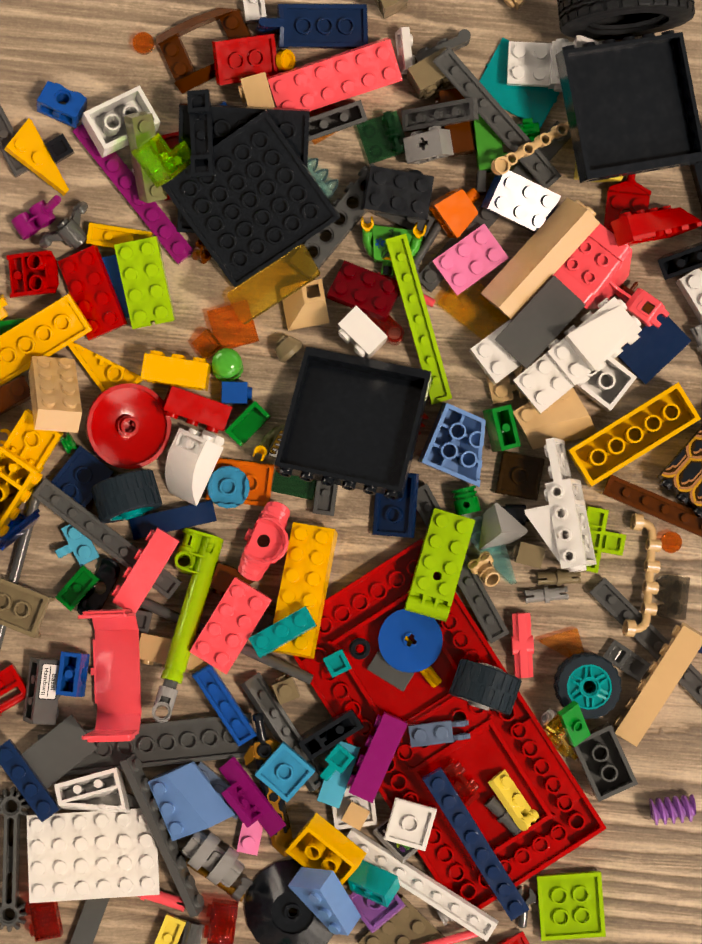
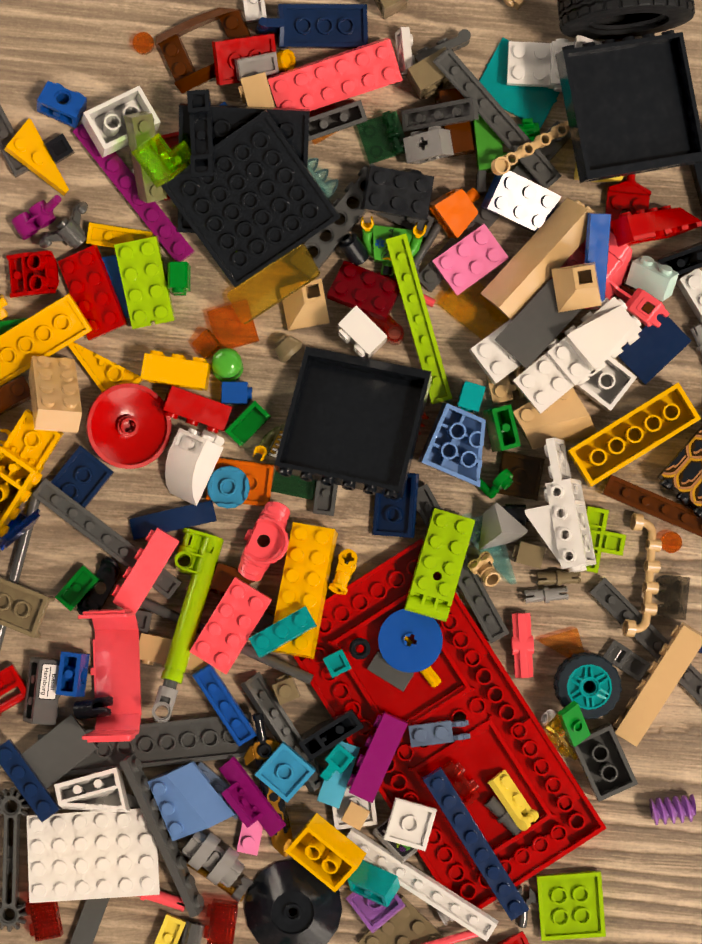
medium azure plate [55,524,100,567] -> none
green bush [60,432,78,454] -> none
black wheel [91,469,162,523] -> none
reddish brown plate [191,240,212,264] -> none
medium blue wedge [288,867,361,936] -> none
black wheel [449,659,522,715] -> none
green piece [451,486,481,515] -> none
none -> black hinge [73,696,113,720]
none -> green brick [167,262,191,296]
none -> light grey tile [234,51,279,81]
none -> yellow connector [328,549,358,595]
none -> black brick [339,233,369,266]
none -> teal panel [456,381,486,414]
none -> green plate [478,469,514,499]
none -> tan slope [551,262,602,313]
none -> blue tile [584,213,611,301]
none -> light aqua brick [625,255,679,302]

